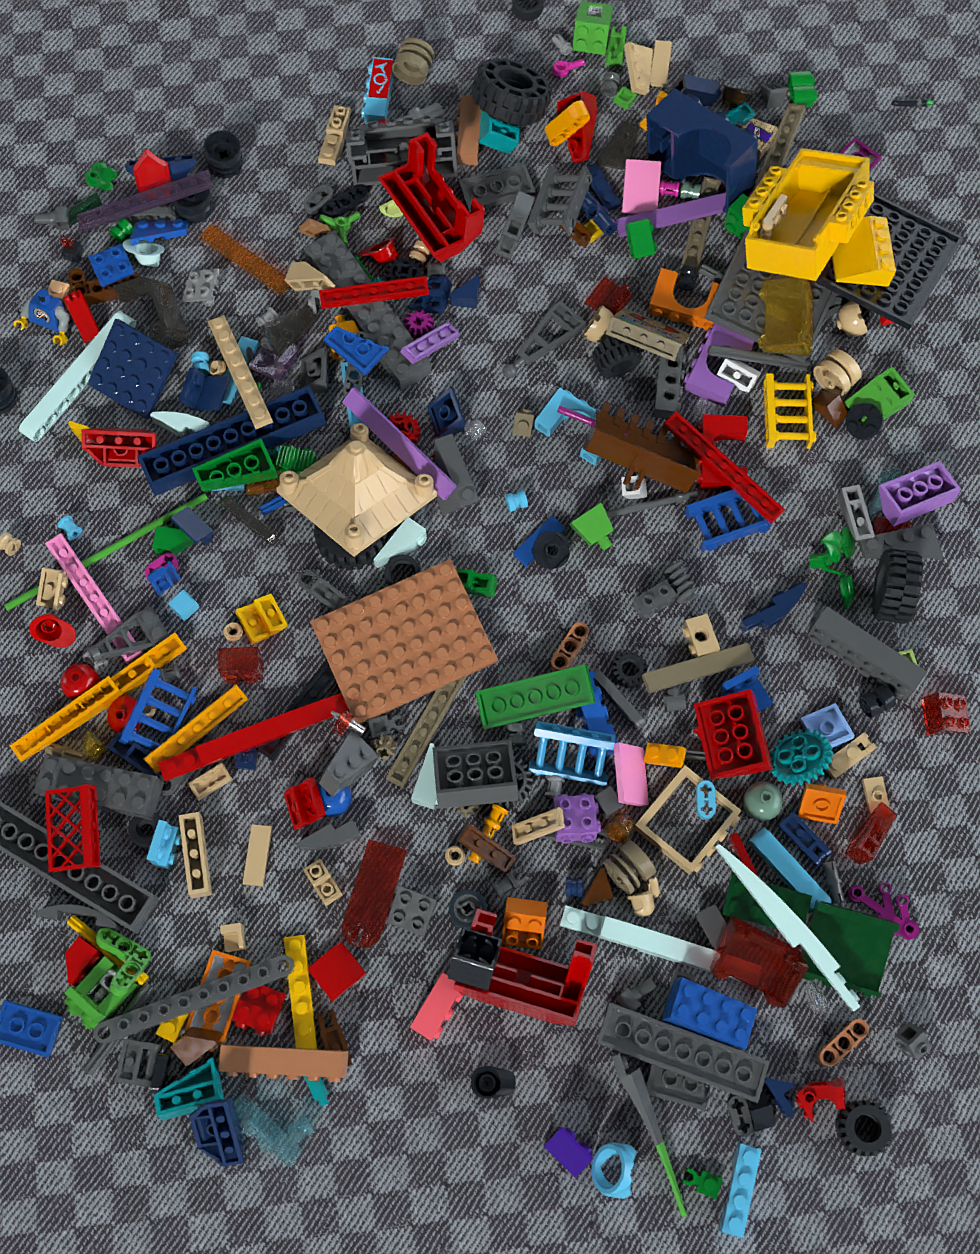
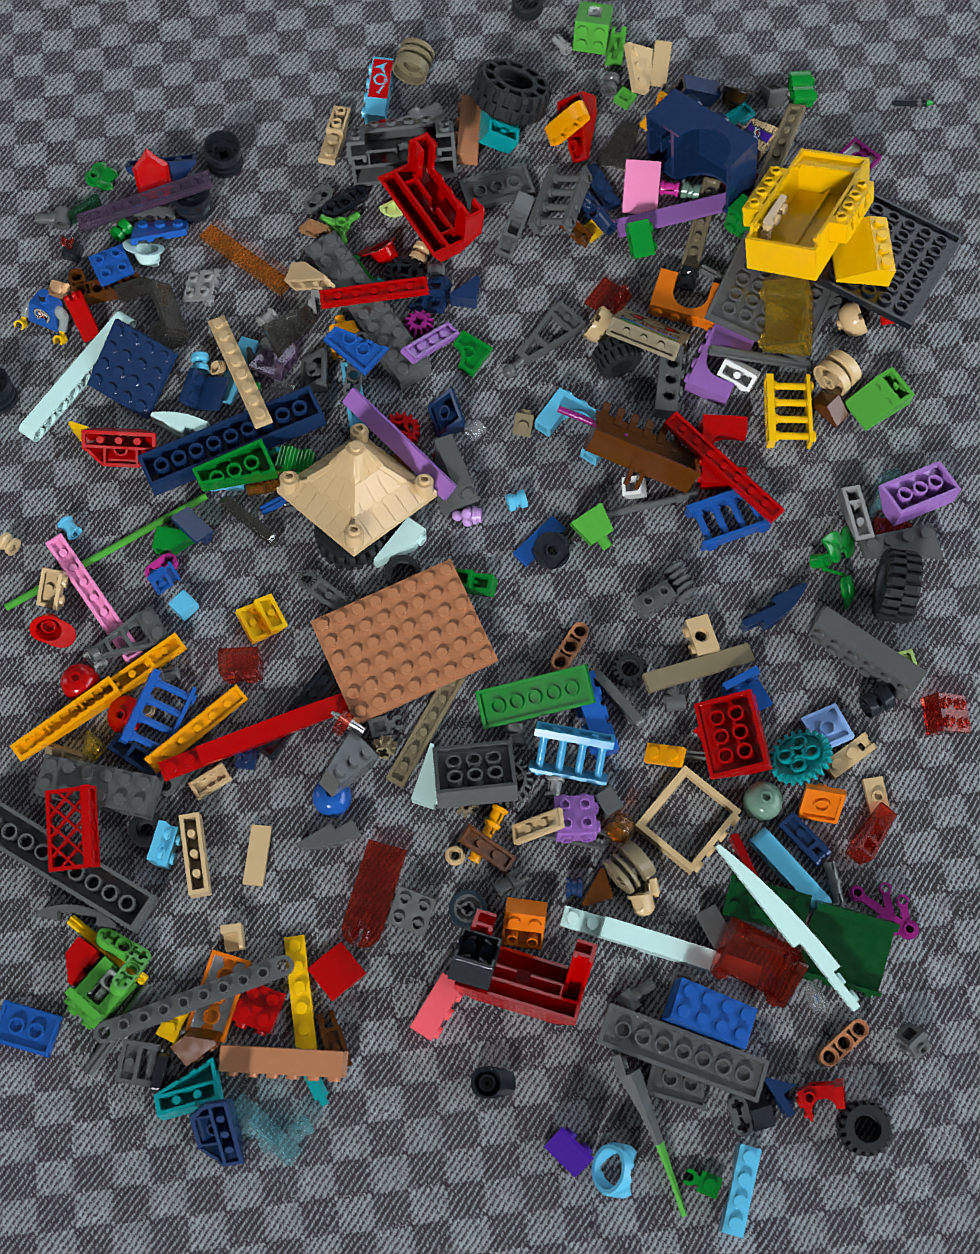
tan plate [224,622,243,642] -> none
red slope [283,777,326,830] -> none
tan slope [303,859,343,906] -> none
dark pink plate [552,59,584,78] -> none
bright pink tile [614,743,649,807] -> none
medium azure beam [696,780,716,820] -> none
black plate [845,403,884,440] -> none
none -> lavender piece [452,506,483,527]
none -> green tile [453,330,493,377]

